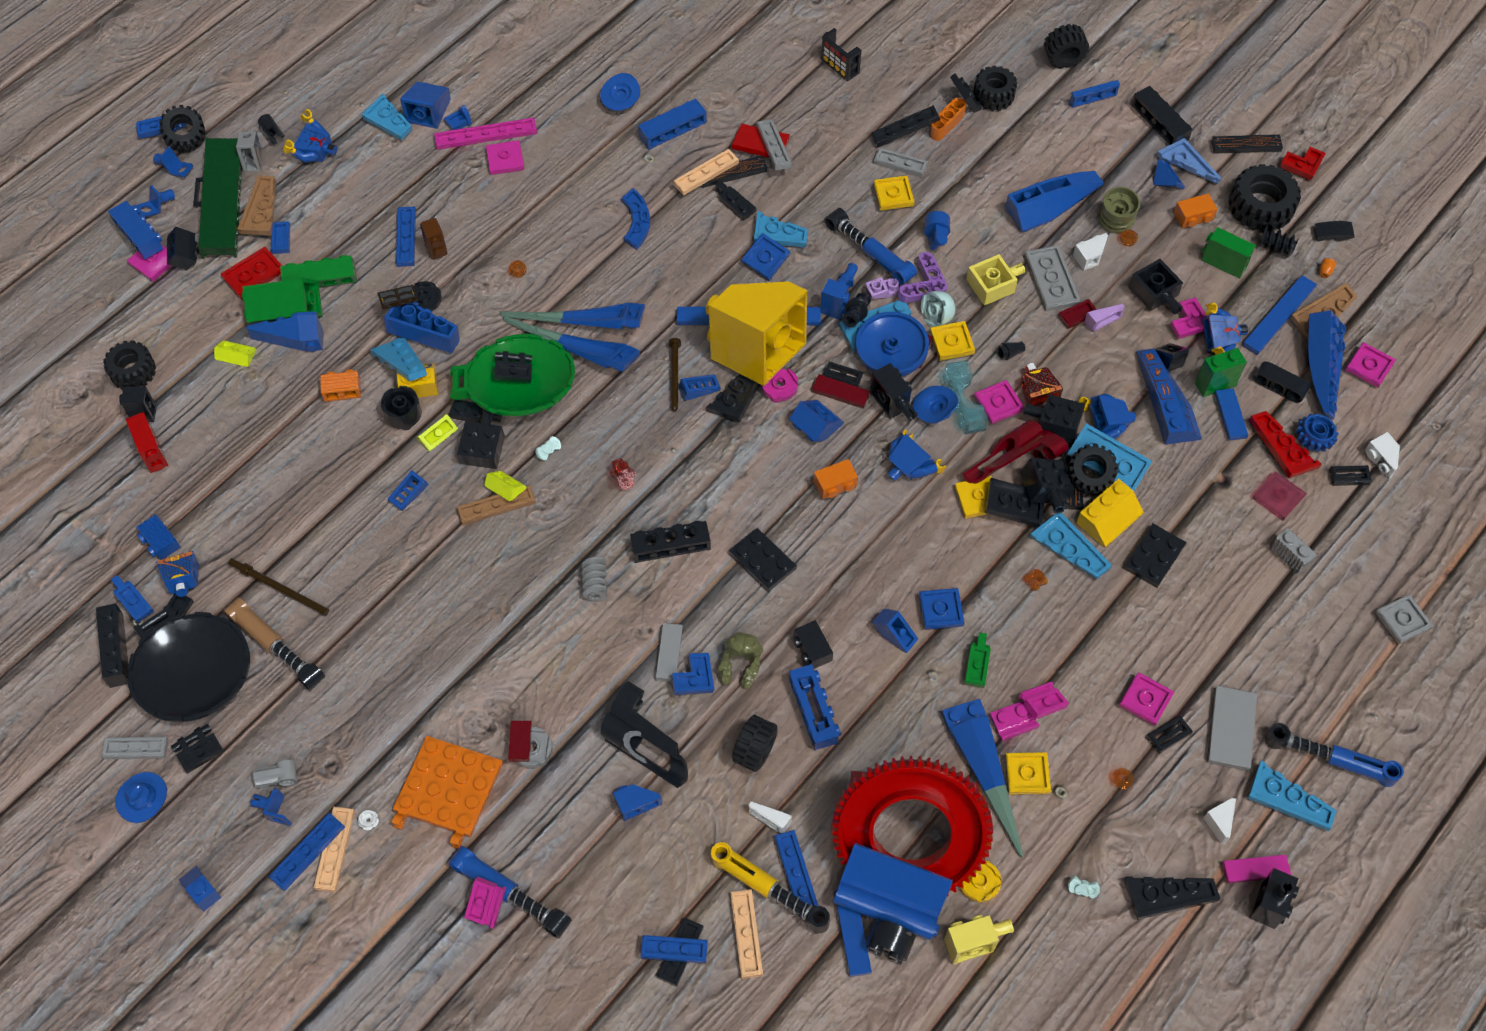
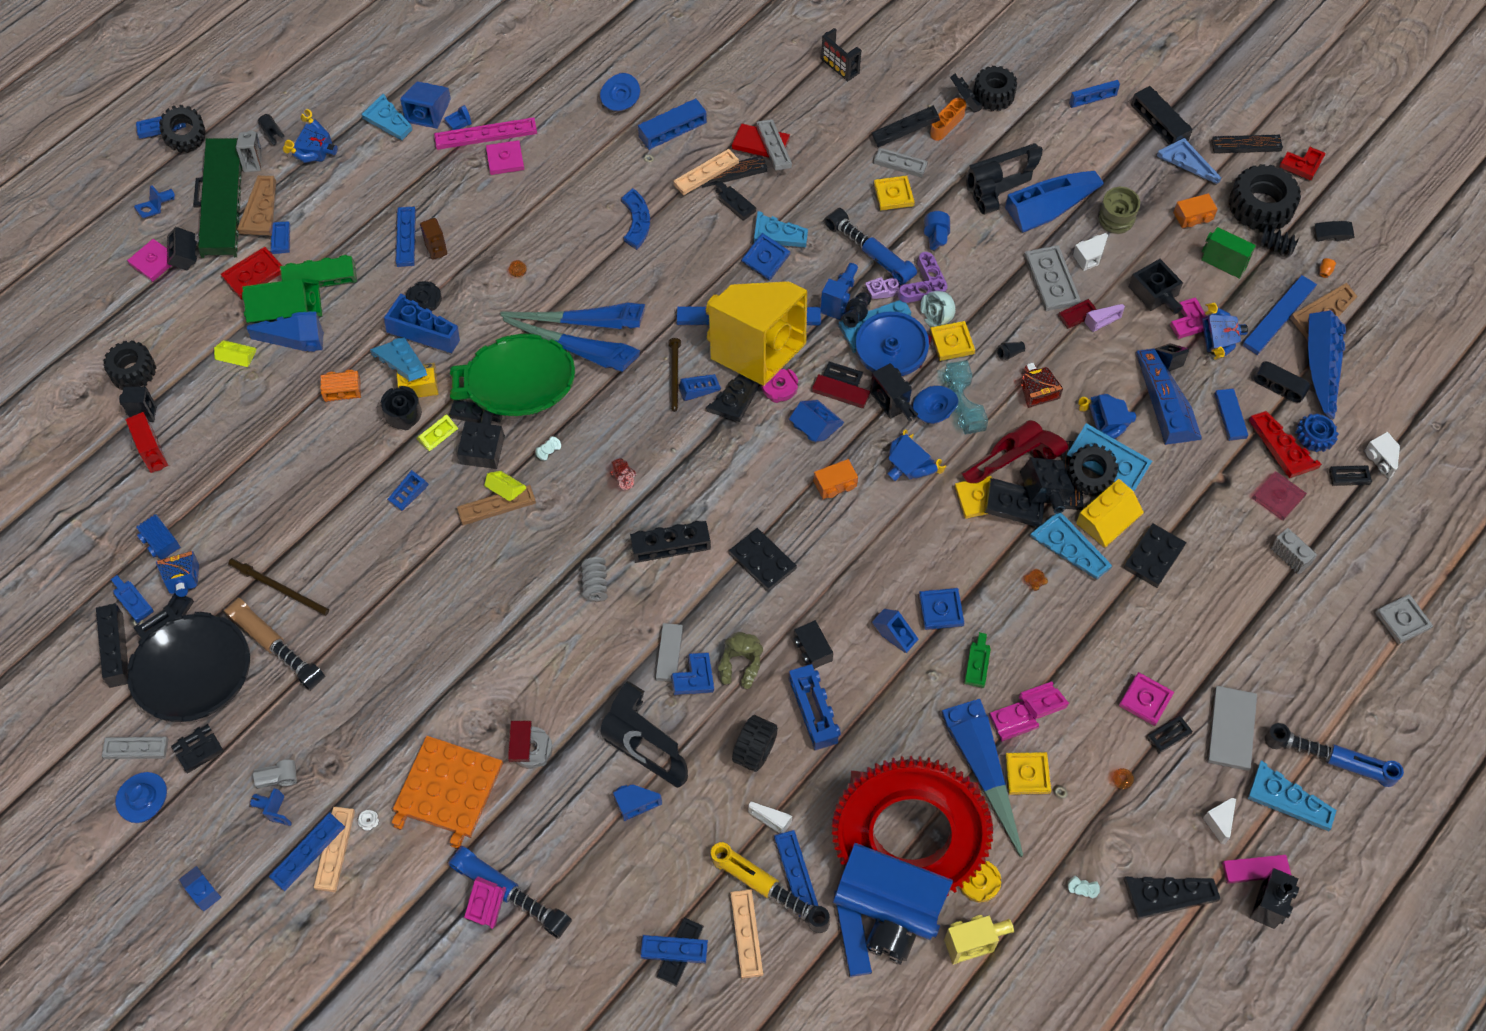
blue brick [108,201,163,259] -> none
blue bracket [153,147,193,177] -> none
tile [377,284,418,310] -> none
black plate [494,351,532,383] -> none
light yellow brick [966,254,1025,306] -> none
dark pink plate [974,380,1025,425] -> none
black brick [1023,394,1085,445] -> none
black tyre [1044,24,1090,69] -> none
clear orange plate [1120,230,1138,246] -> none
blue slope [1153,159,1185,189] -> none
green brick [1195,348,1247,397] -> none
dark pink plate [1345,342,1396,388] -> none
none -> black panel [966,143,1043,215]

